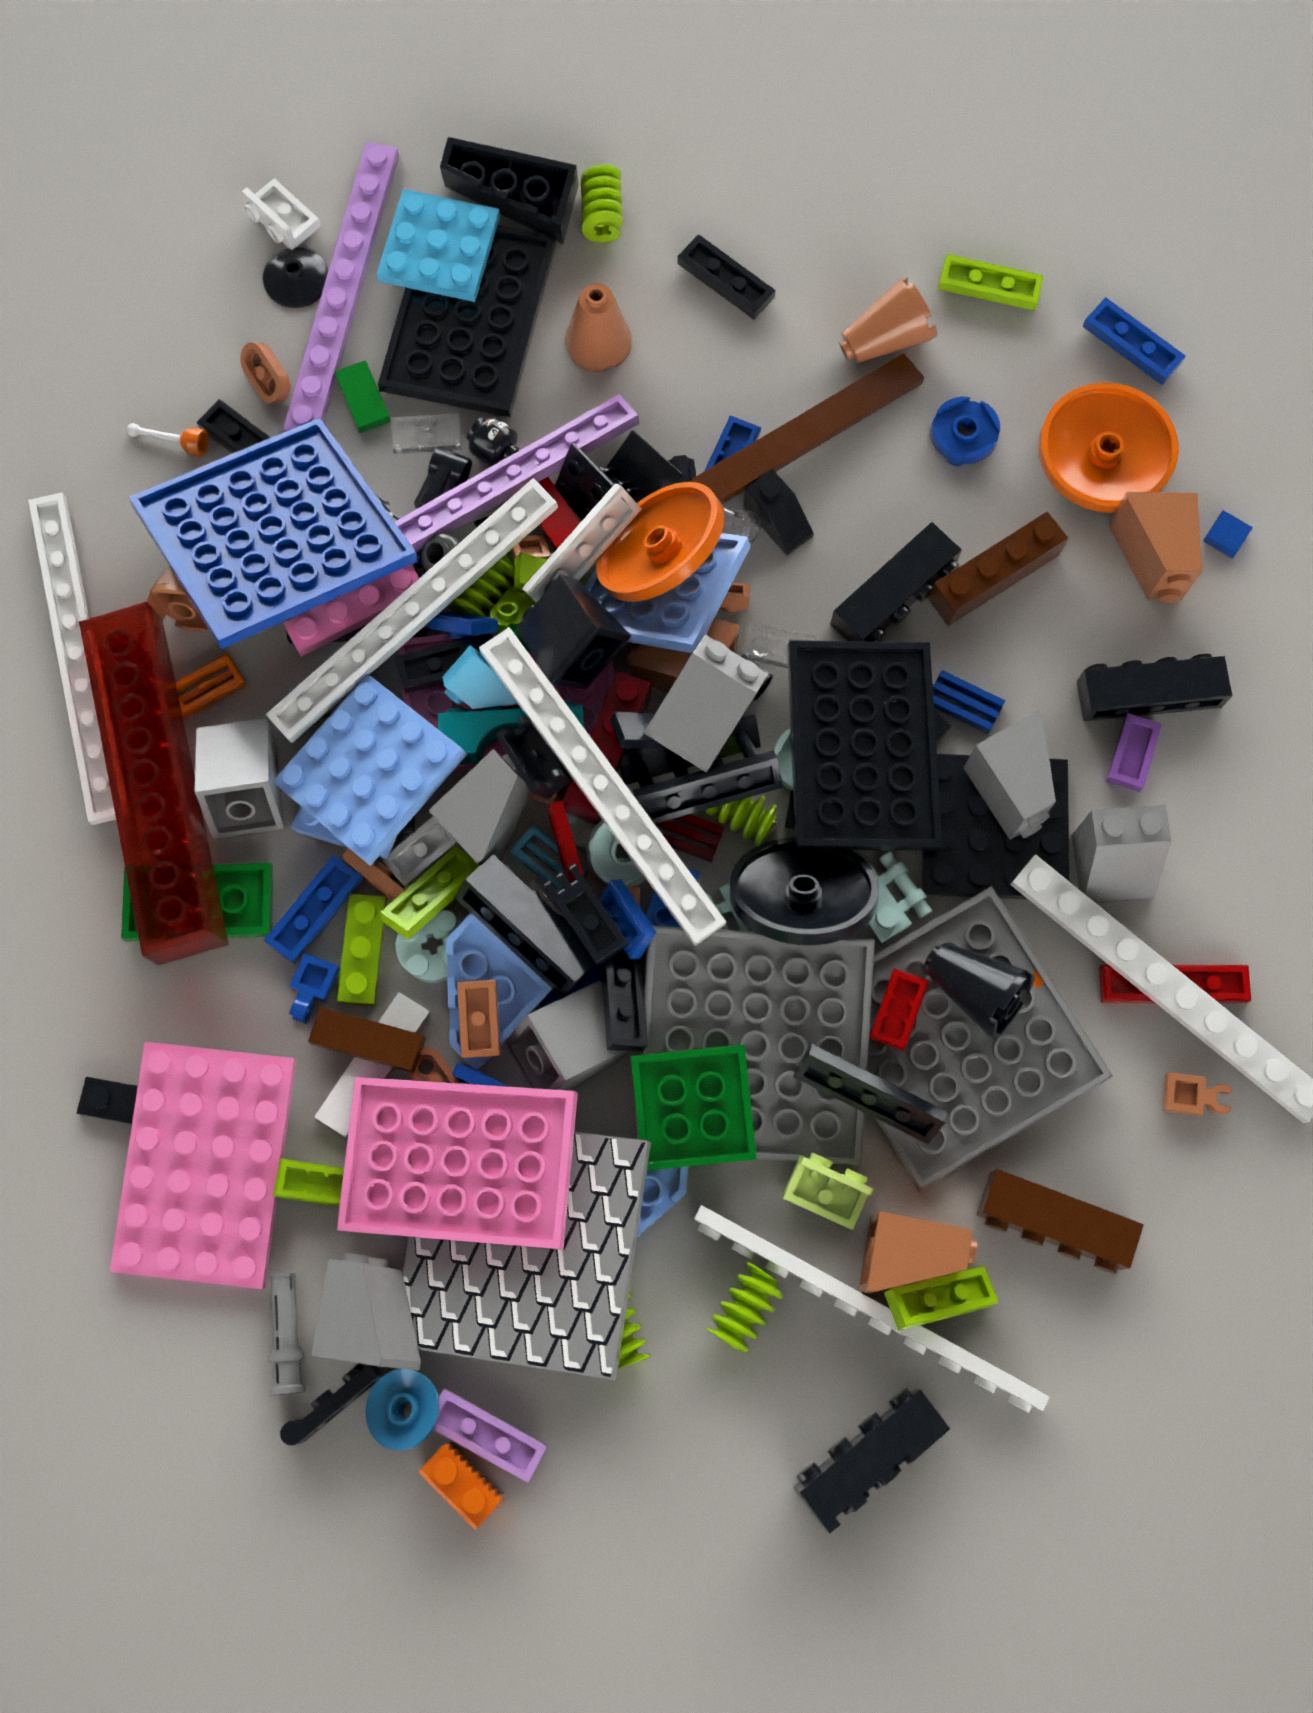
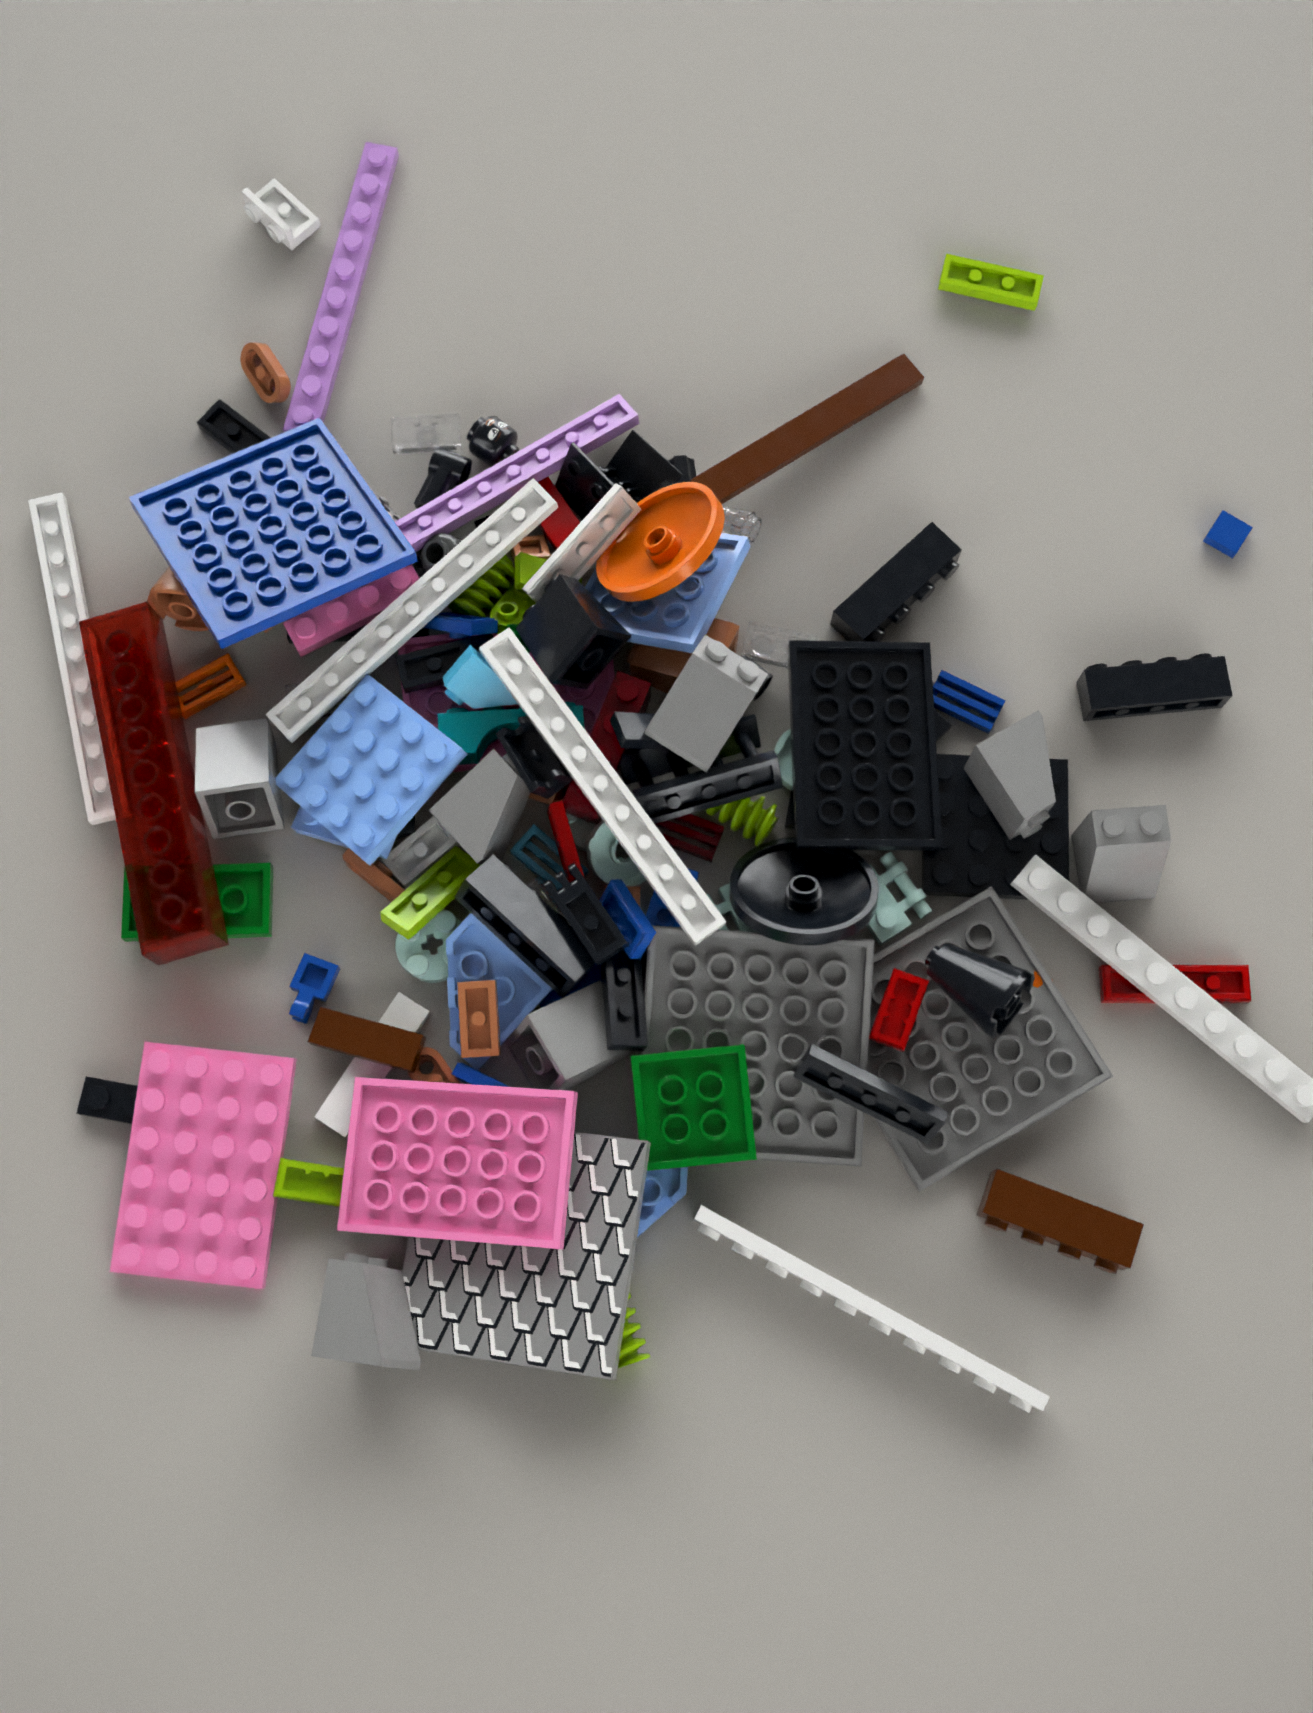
orange hinge [127,423,209,457] -> none
black dish [263,248,329,308] -> none
blue plate [263,855,363,965] -> none
light grey pin [268,1273,305,1396] -> none
black plate [280,1363,383,1446] -> none
green tile [334,360,391,433] -> none
lime plate [337,894,388,1007] -> none
dark azure dish [365,1369,439,1451] -> none
medium azure plate [376,189,500,302] -> none
black plate [378,225,556,417] -> none
orange brick [418,1443,504,1530] -> none
lavender plate [433,1388,548,1483] -> none
black wedge [440,137,579,244] -> none
nougat cone [565,283,632,372] -> none
lime piece [580,164,623,243] -> none
black plate [677,234,776,320] -> none
blue plate [704,415,761,471] -> none
lime piece [705,1262,784,1353] -> none
nougat plate [720,582,750,612] -> none
black slope [743,469,814,556] -> none
yellowish green bracket [782,1153,874,1230] -> none
black wedge [794,1387,950,1534] -> none
nougat cone [839,276,937,363] -> none
nougat slope [858,1211,977,1294] -> none
lime plate [884,1266,999,1331] -> none
reddish brown brick [928,511,1068,626] -> none
blue plate [930,396,1000,466] -> none
orange dish [1038,382,1179,513] -> none
blue plate [1082,297,1186,385] -> none
medium lavender tile [1106,713,1162,792] -> none
nougat slope [1110,491,1202,603] -> none
nougat plate [1162,1072,1232,1116] -> none

